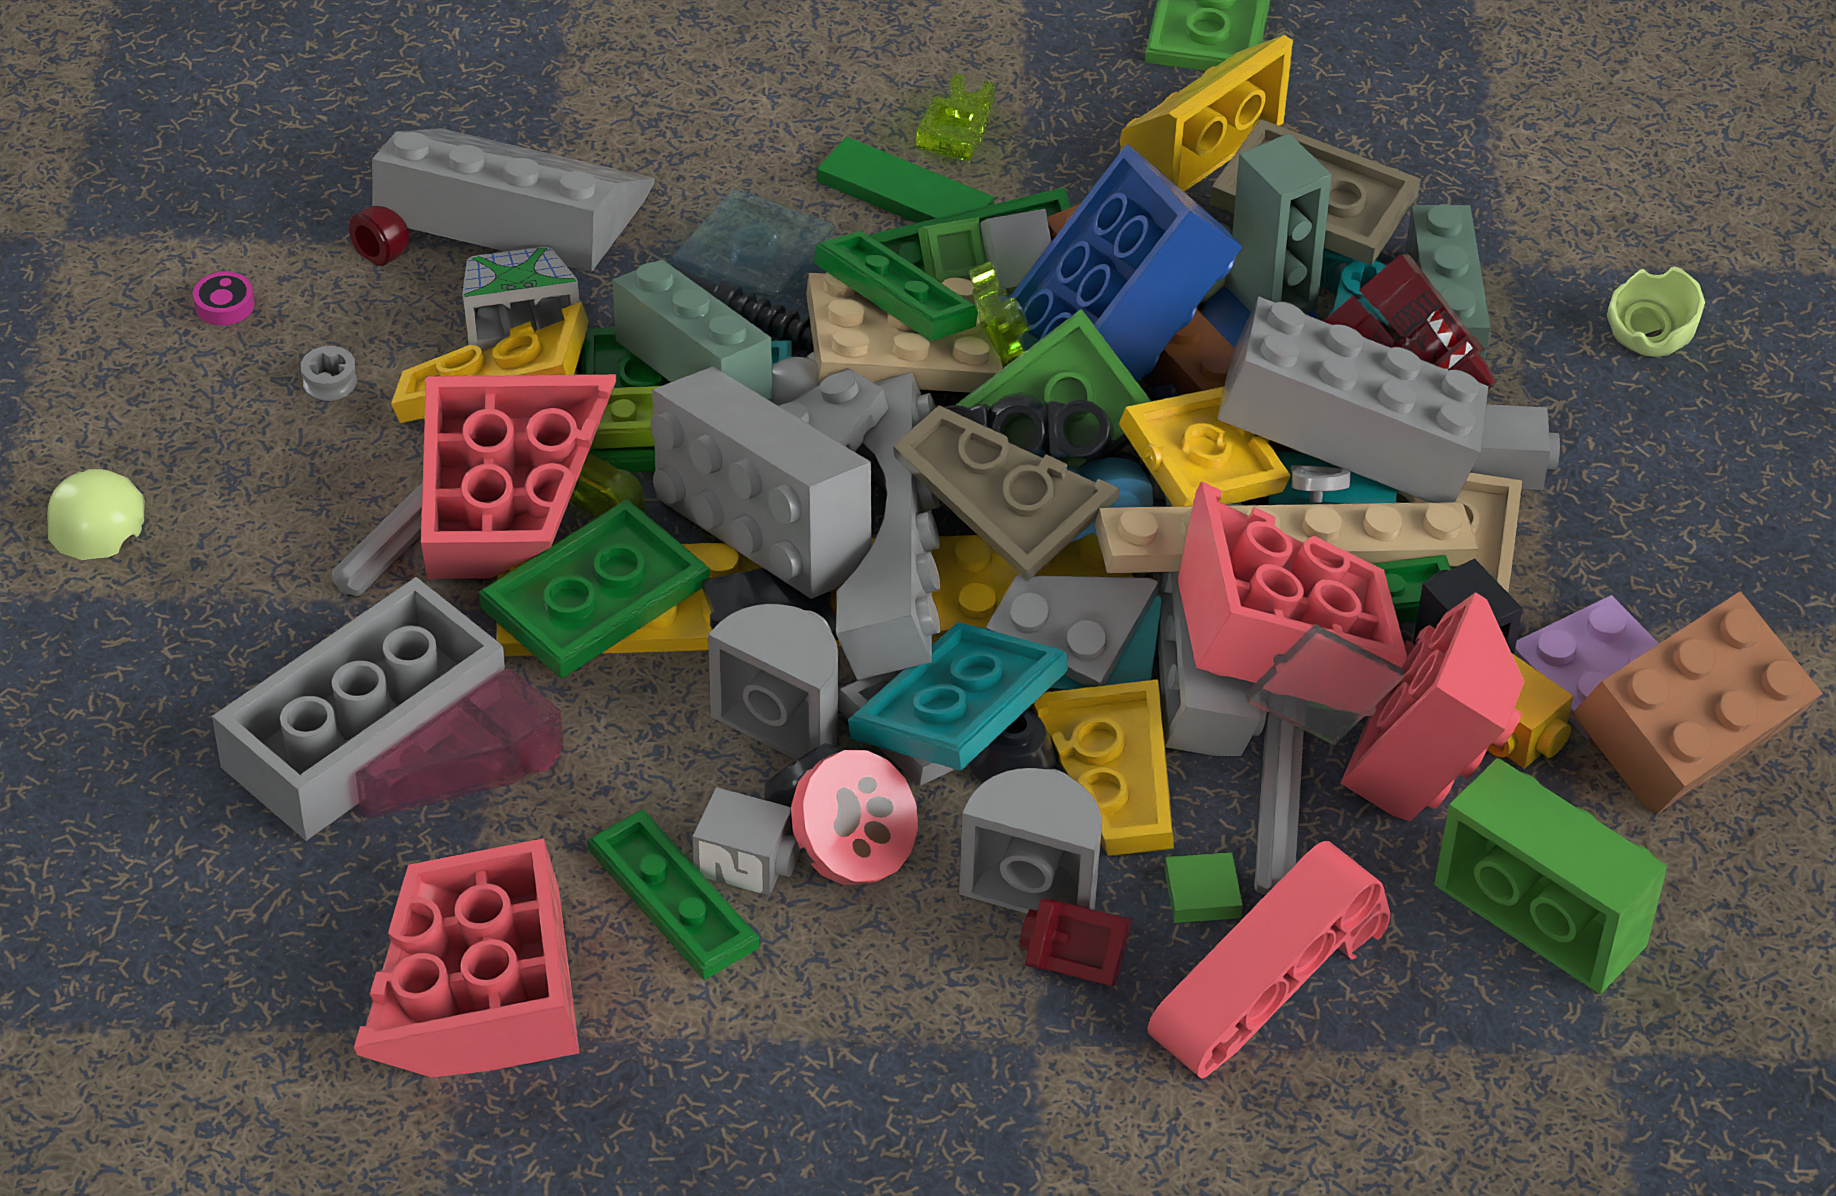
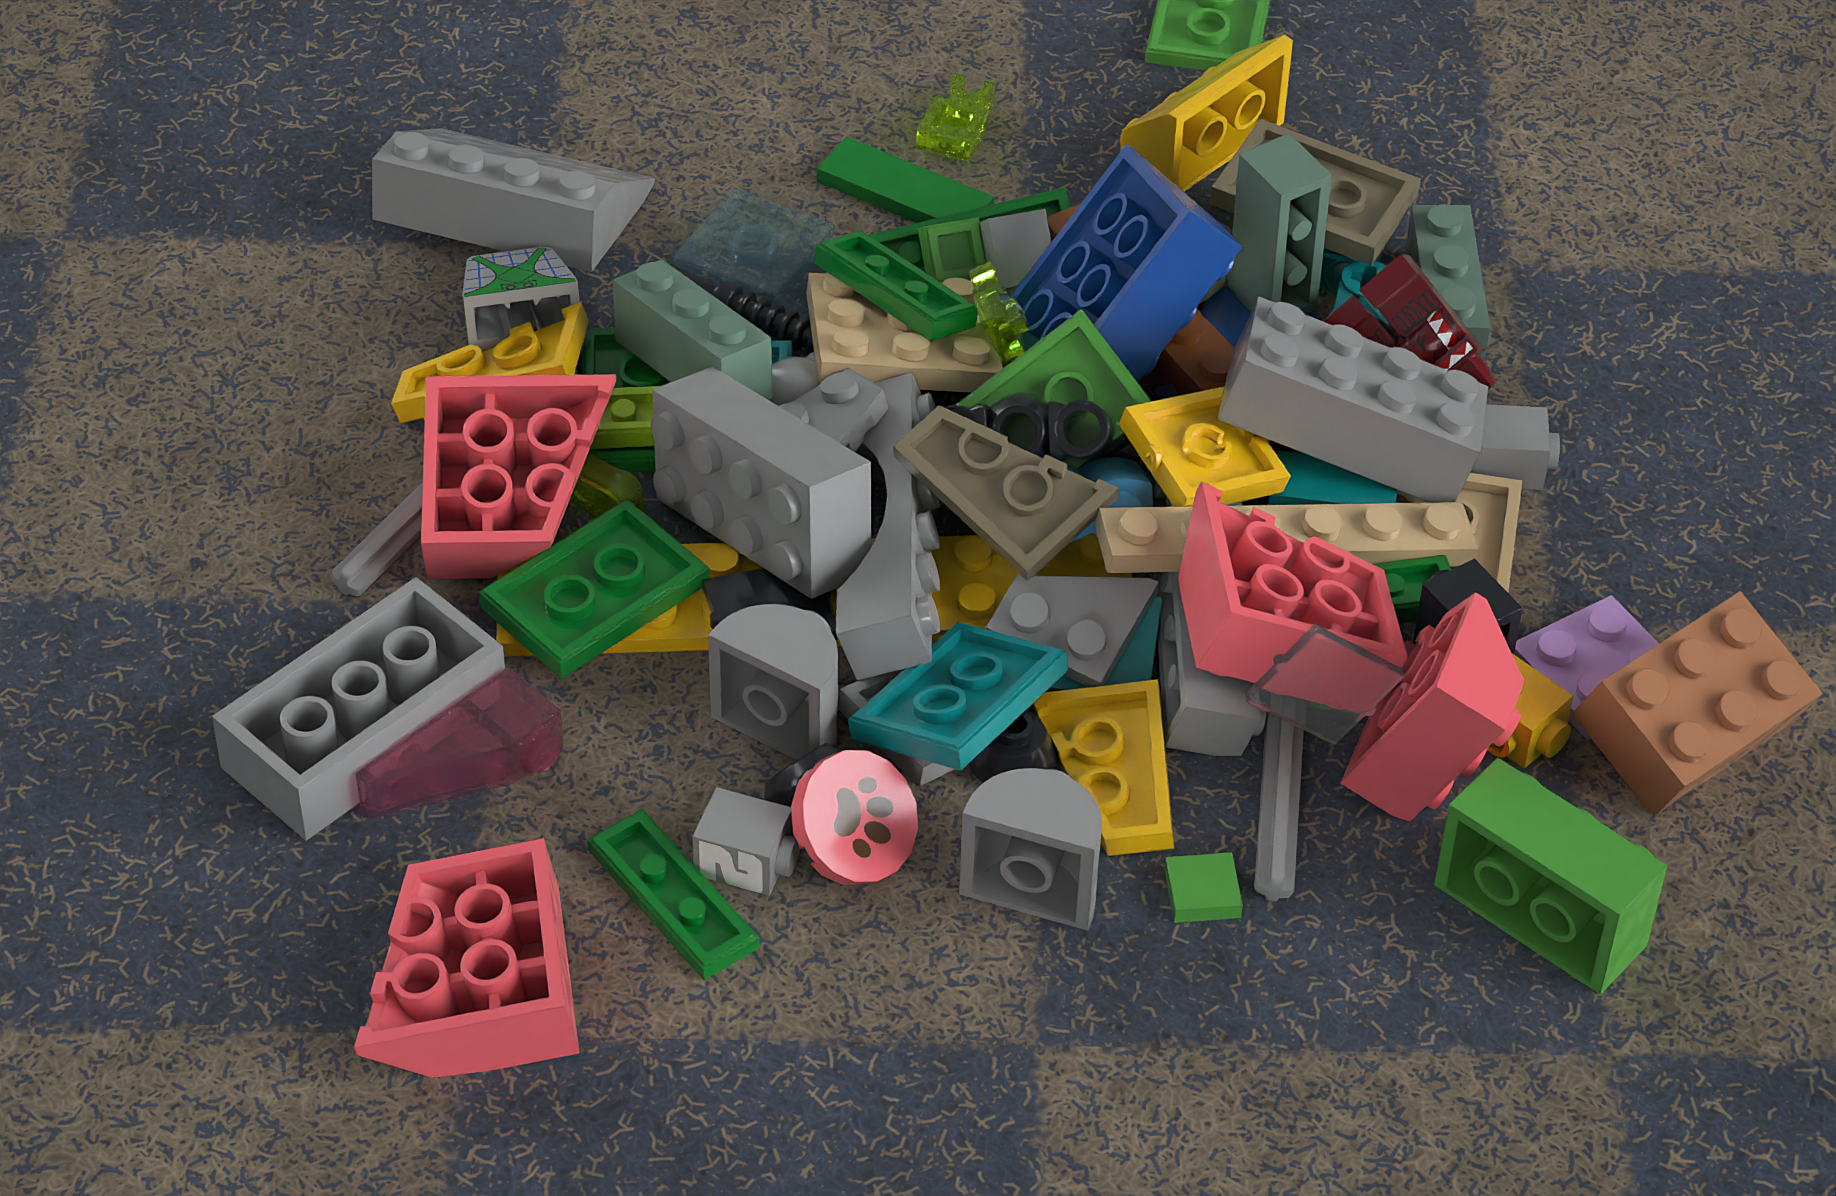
yellowish green hair [47,469,145,560] -> none
dark pink tile [193,271,255,325] -> none
light grey bush [301,346,357,401] -> none
dark red piece [349,206,410,266] -> none
dark red bracket [1020,898,1132,986] -> none
coral beam [1147,841,1390,1079] -> none
light grey piece [1290,465,1350,503] -> none
yellowish green hair [1607,266,1705,357] -> none

